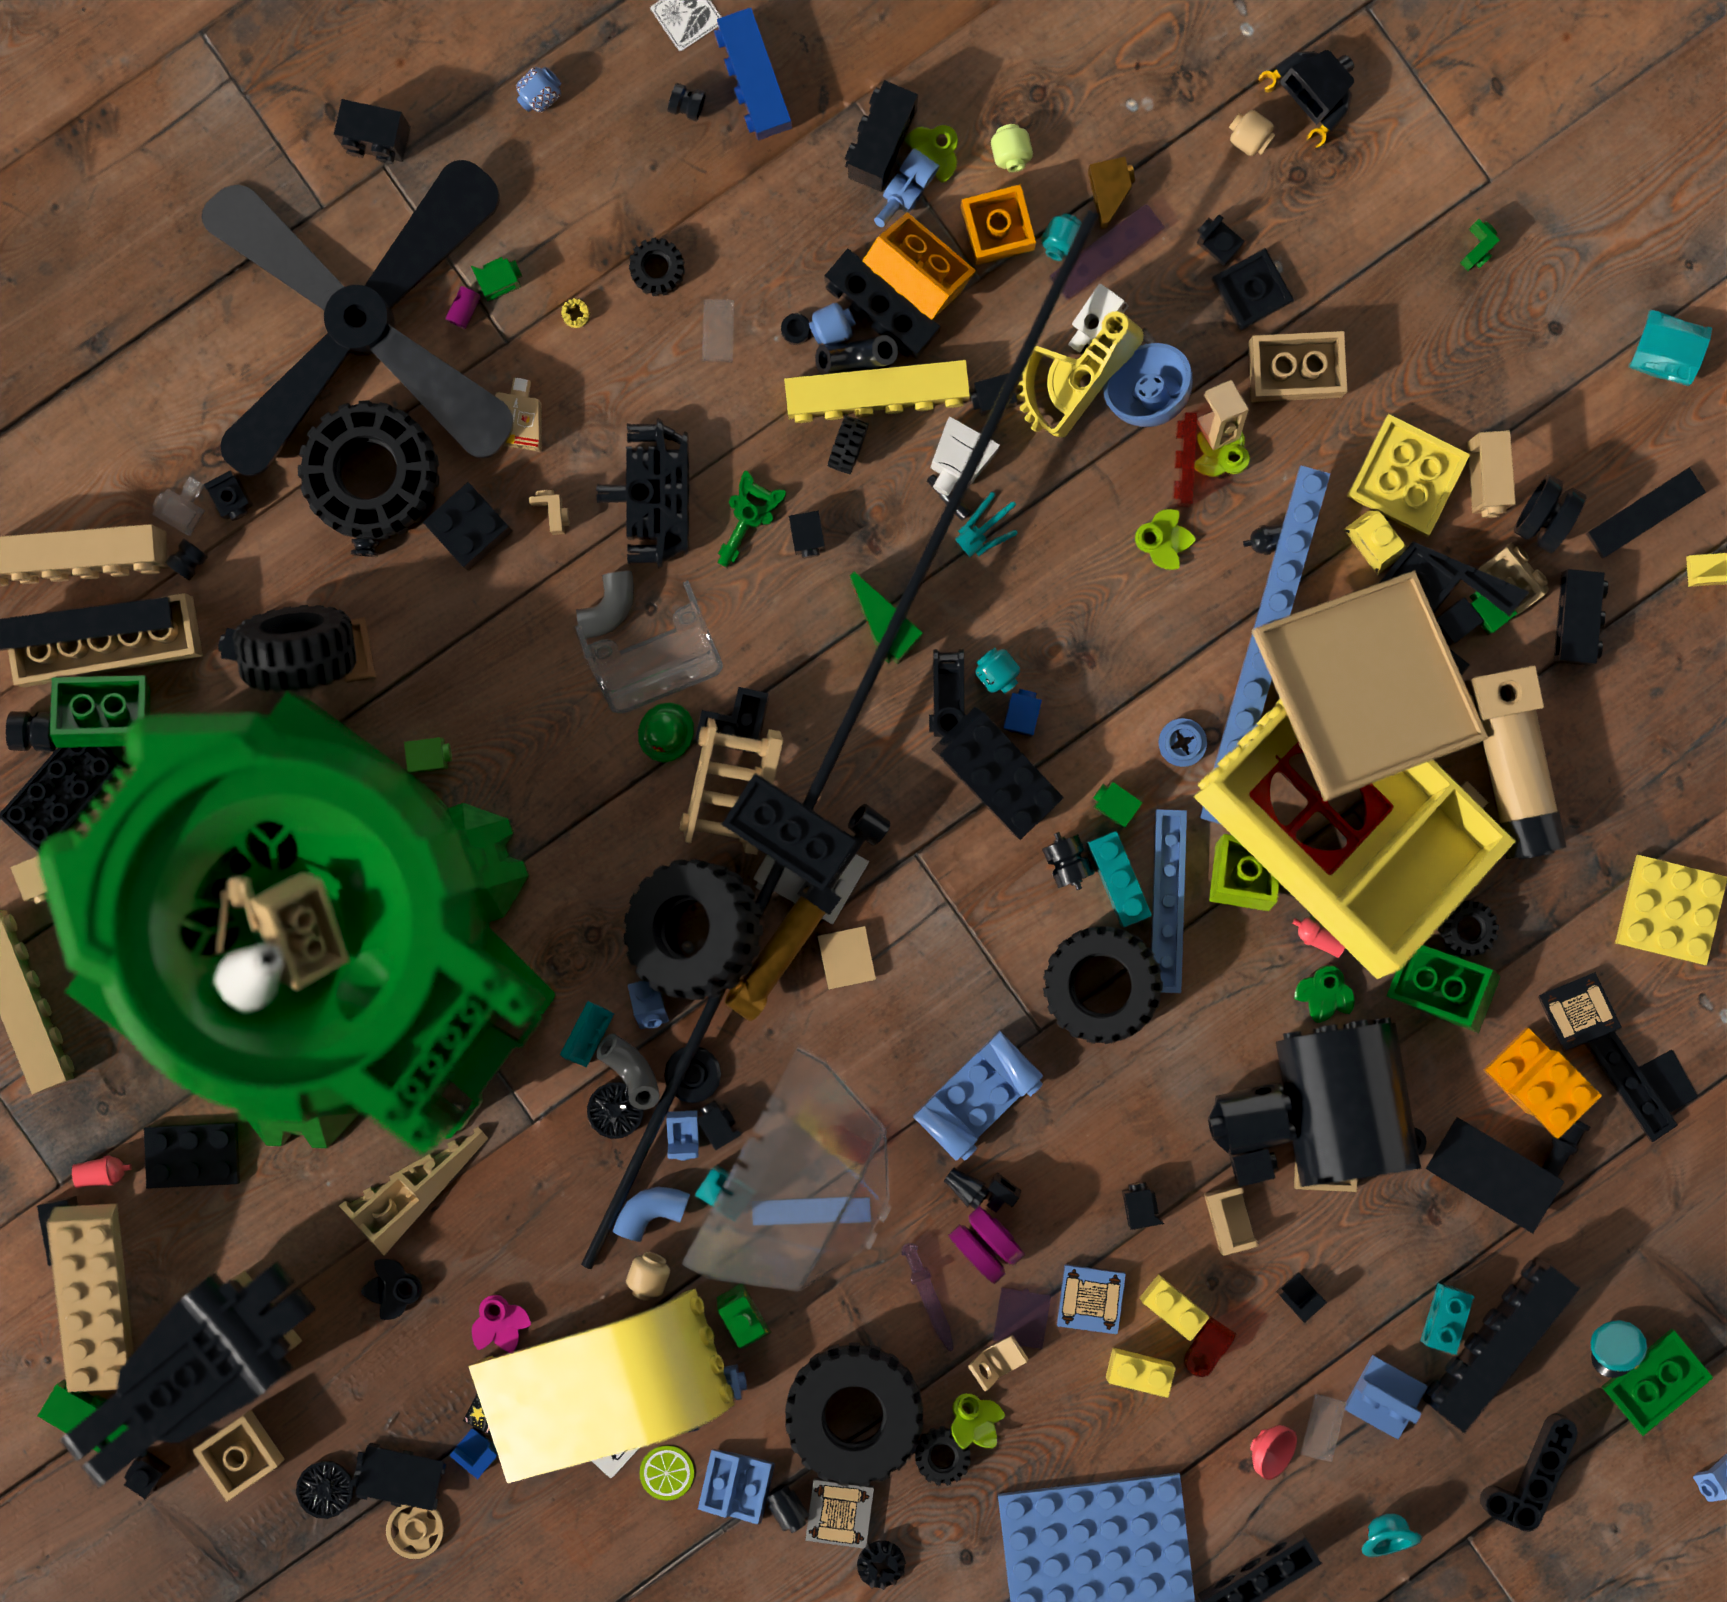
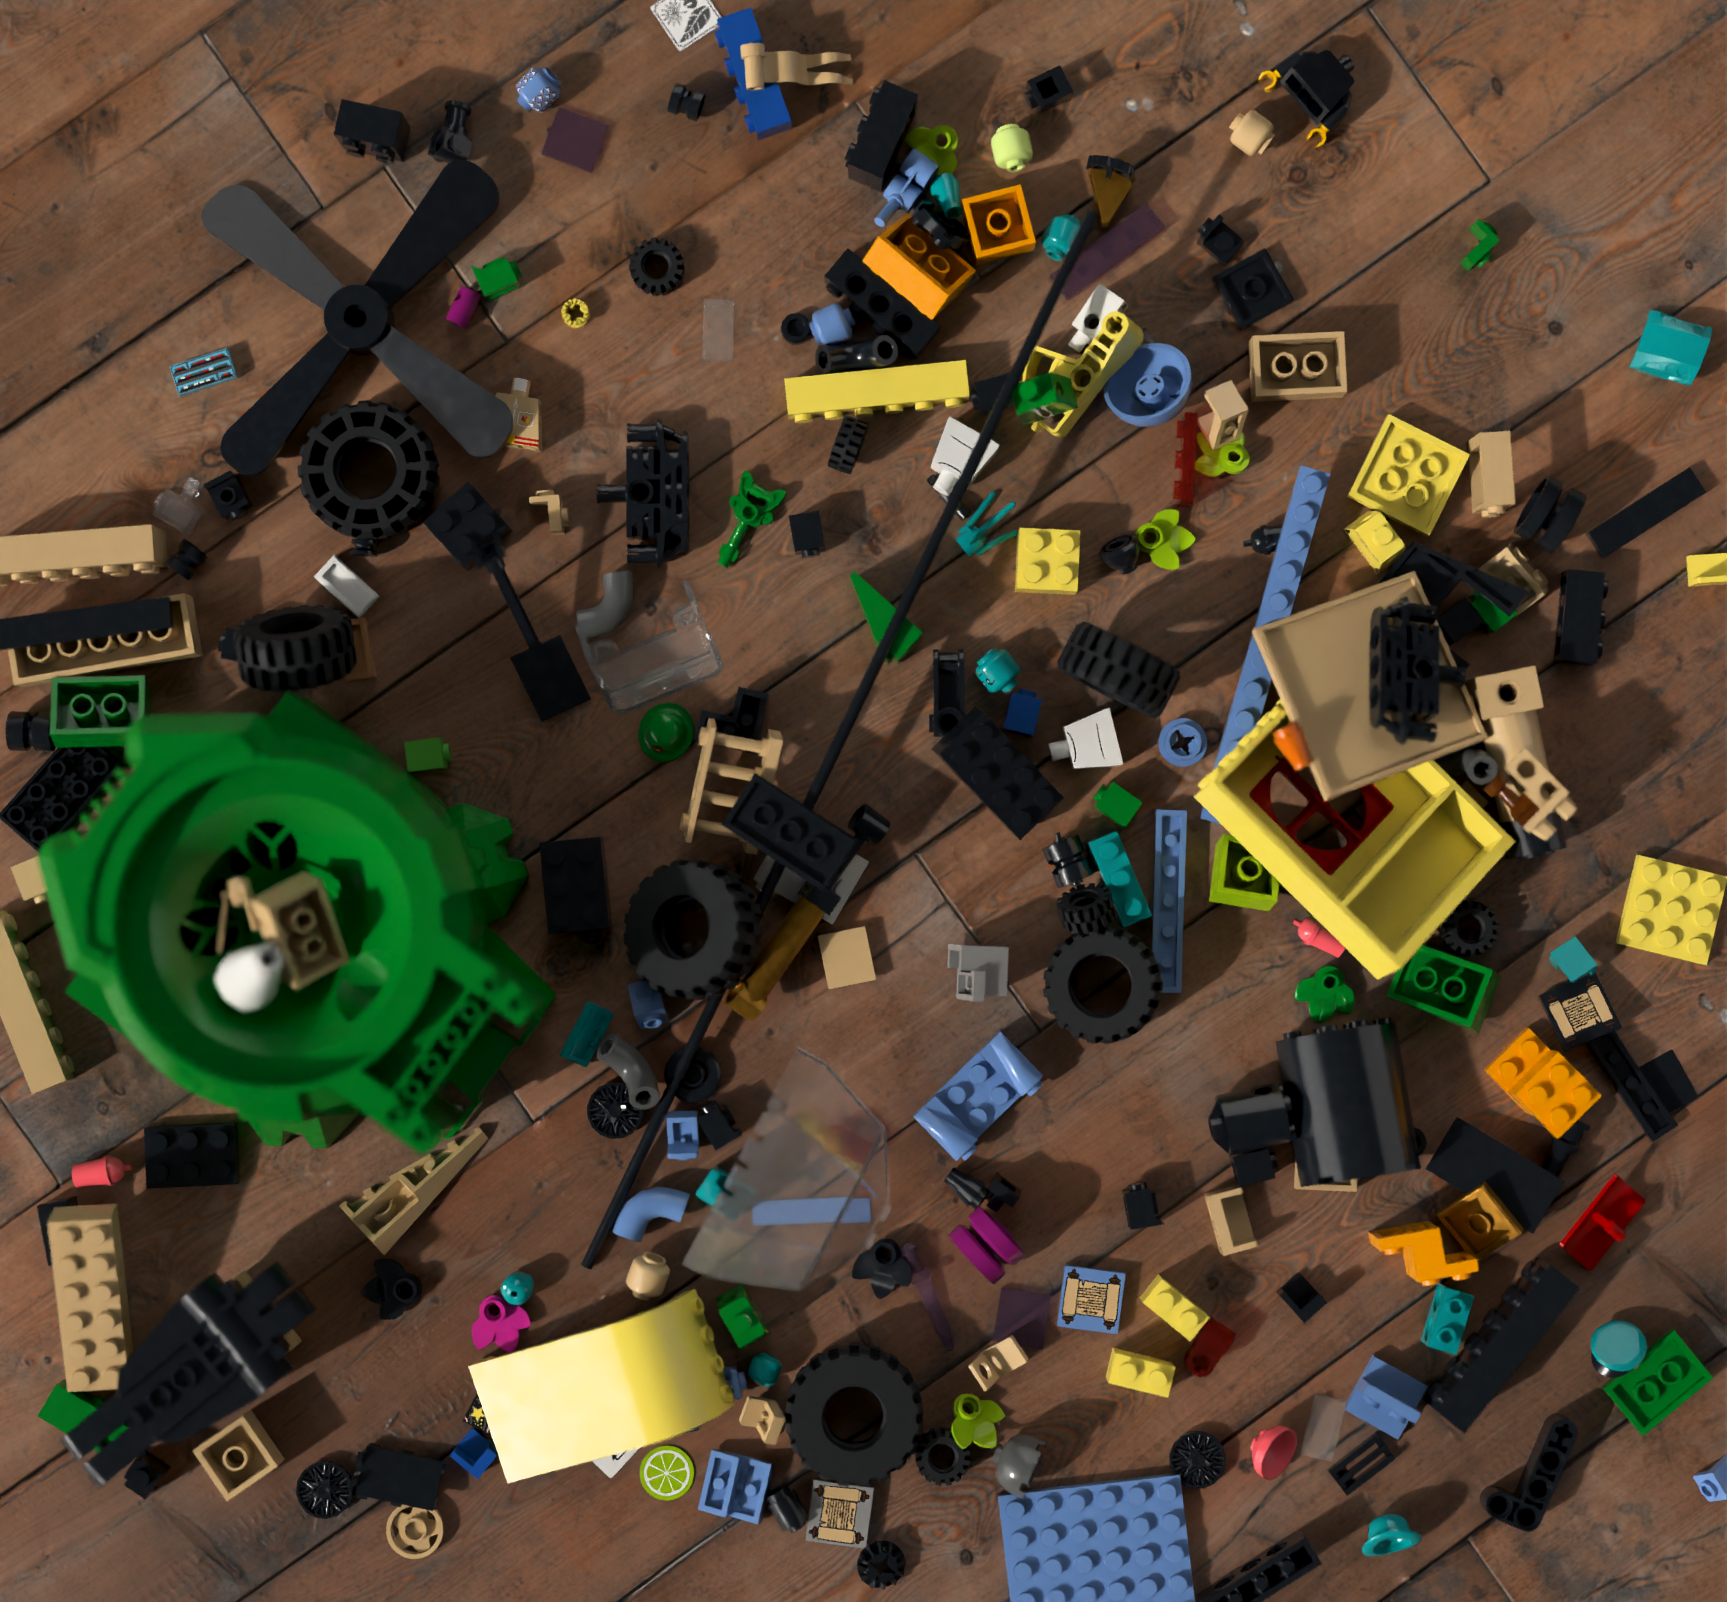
none -> tile [169,348,238,397]
none -> white tile [314,555,380,618]
none -> black connector [428,100,472,164]
none -> black piece [470,531,591,722]
none -> teal piece [500,1271,534,1305]
none -> black brick [539,837,612,934]
none -> piece [541,107,608,173]
none -> tan bracket [739,1396,786,1445]
none -> tan flag [740,43,853,91]
none -> teal piece [748,1353,782,1387]
none -> black plate [852,1238,912,1299]
none -> black plate [911,200,970,250]
none -> teal cone [930,173,962,219]
none -> light grey plate [947,944,1009,1002]
none -> dark grey cylinder [992,1434,1047,1499]
none -> green torso [1012,373,1078,426]
none -> light yellow brick [1015,528,1080,595]
none -> black brick [1024,65,1073,114]
none -> white torso [1048,708,1123,769]
none -> black tyre [1057,622,1180,719]
none -> black tyre [1057,883,1116,934]
none -> black piece [1086,155,1135,181]
none -> black brick [1099,534,1140,575]
none -> black wheel [1169,1431,1226,1489]
none -> orange cone [1273,722,1312,770]
none -> black tile [1327,1433,1395,1496]
none -> light orange bracket [1368,1221,1479,1286]
none -> black piece [1369,596,1466,745]
none -> dark grey cylinder [1434,747,1498,784]
none -> pearl gold tile [1436,1181,1524,1260]
none -> tan hips [1483,748,1578,841]
none -> teal panel [1549,936,1597,982]
none -> red shield [1559,1173,1645,1271]

